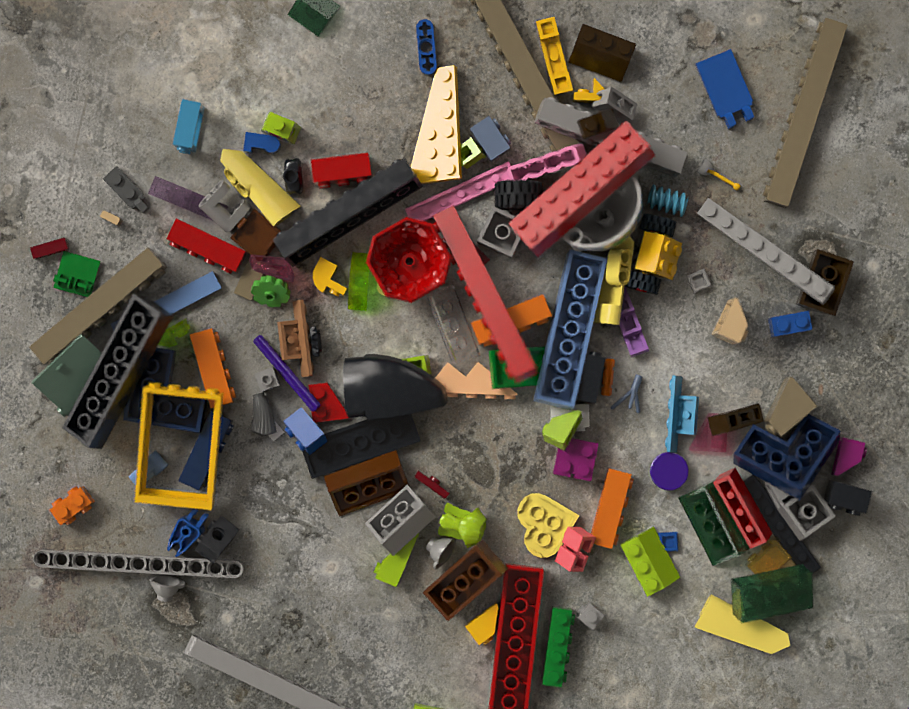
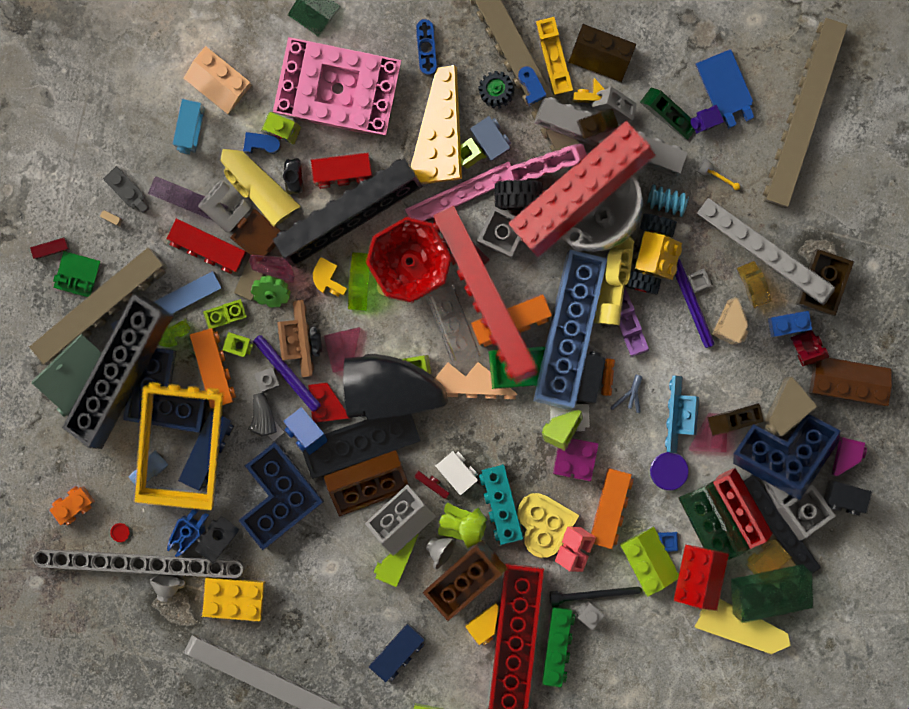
none -> red piece [110,523,130,542]
none -> light nougat slope [184,46,252,114]
none -> yellow brick [202,577,265,621]
none -> lime slope [203,299,246,329]
none -> lime brick [222,332,254,358]
none -> dark blue brick [238,441,324,551]
none -> bright pink slope [273,37,401,136]
none -> clear pink wing [324,327,361,373]
none -> dark blue brick [369,623,425,683]
none -> white hinge [436,451,478,495]
none -> black wheel [478,71,514,108]
none -> teal brick [479,464,523,545]
none -> blue leg [518,66,546,106]
none -> black piece [550,586,642,607]
none -> dark green slope [640,87,695,140]
none -> red brick [674,544,729,611]
none -> dark purple axle [675,258,715,348]
none -> dark purple brick [691,105,724,134]
none -> clear yellow brick [737,261,772,308]
none -> dark red cylinder [791,330,829,366]
none -> reddish brown slope [809,358,892,406]

